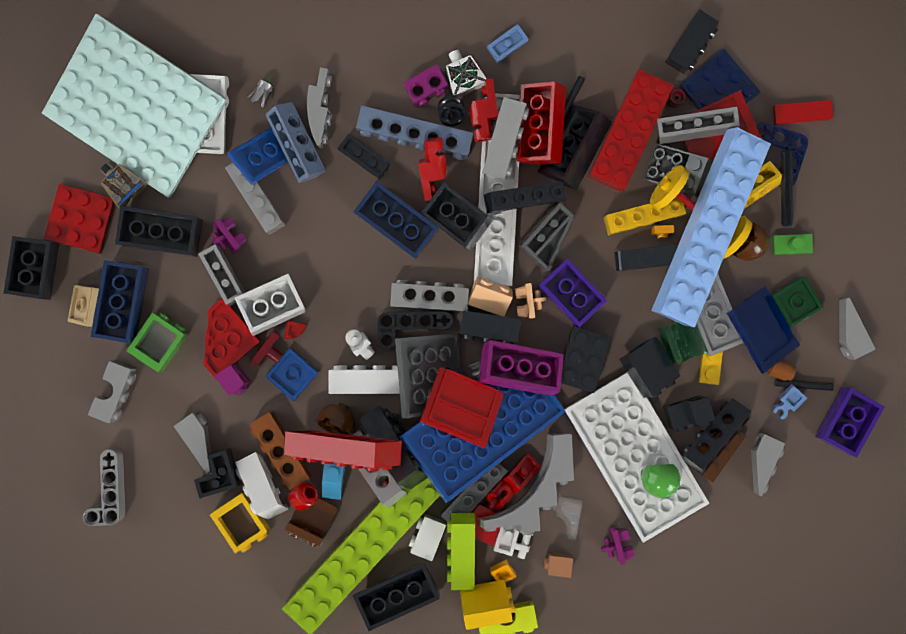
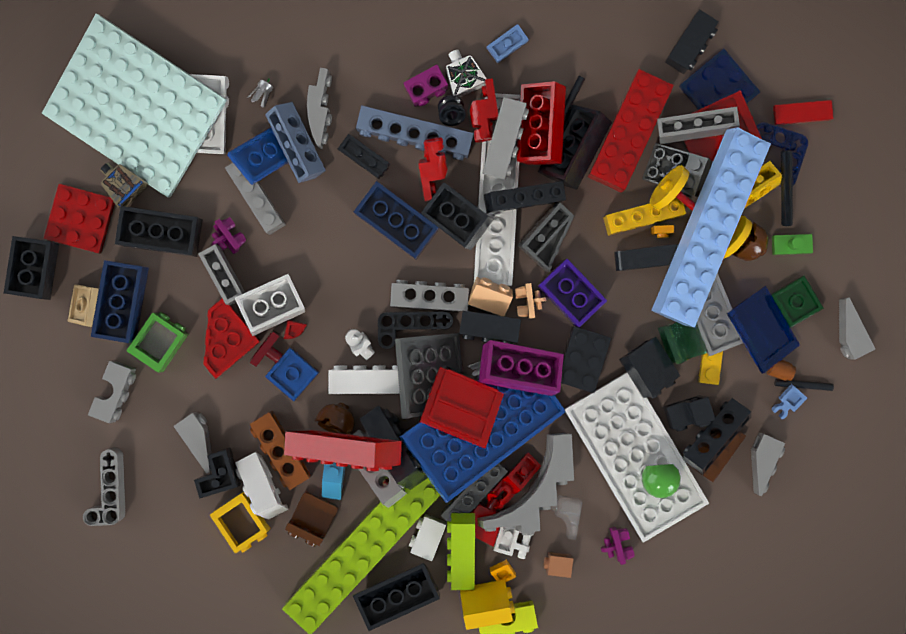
magenta brick [215,364,251,396] -> none
red head [289,482,318,510] -> none
dark red plate [667,89,686,107] -> none
dark purple brick [815,387,885,458] -> none

